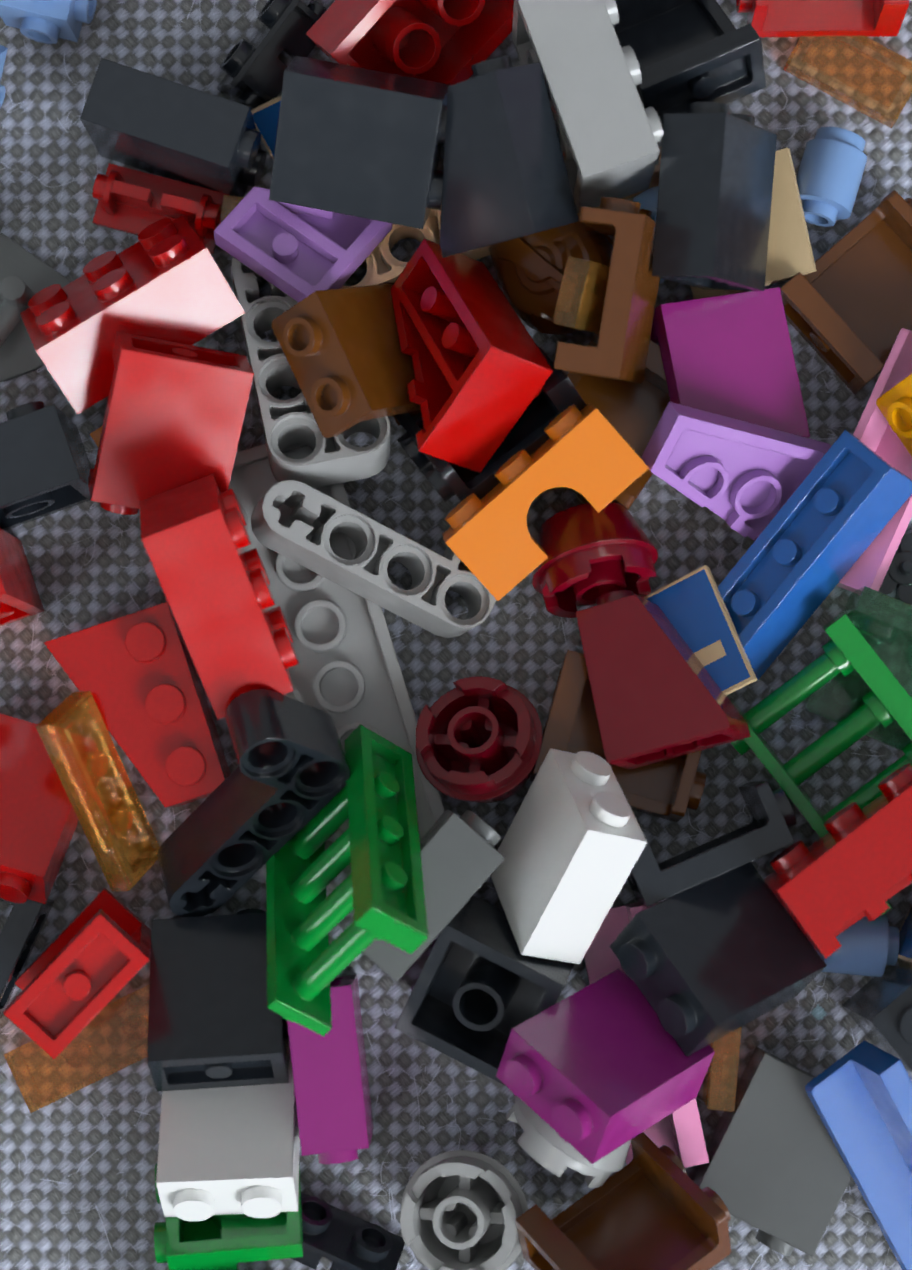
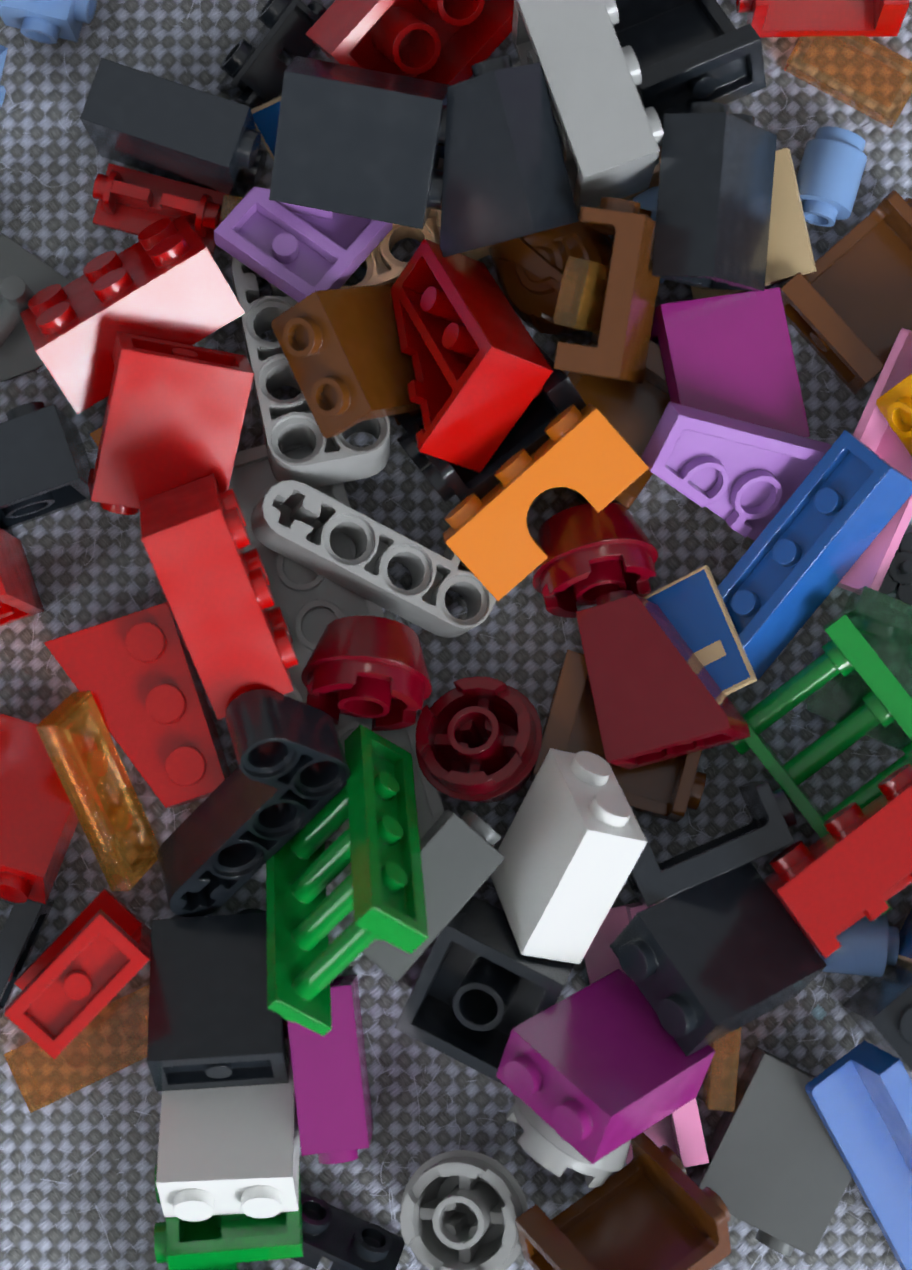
none -> dark red cone [301,615,432,731]

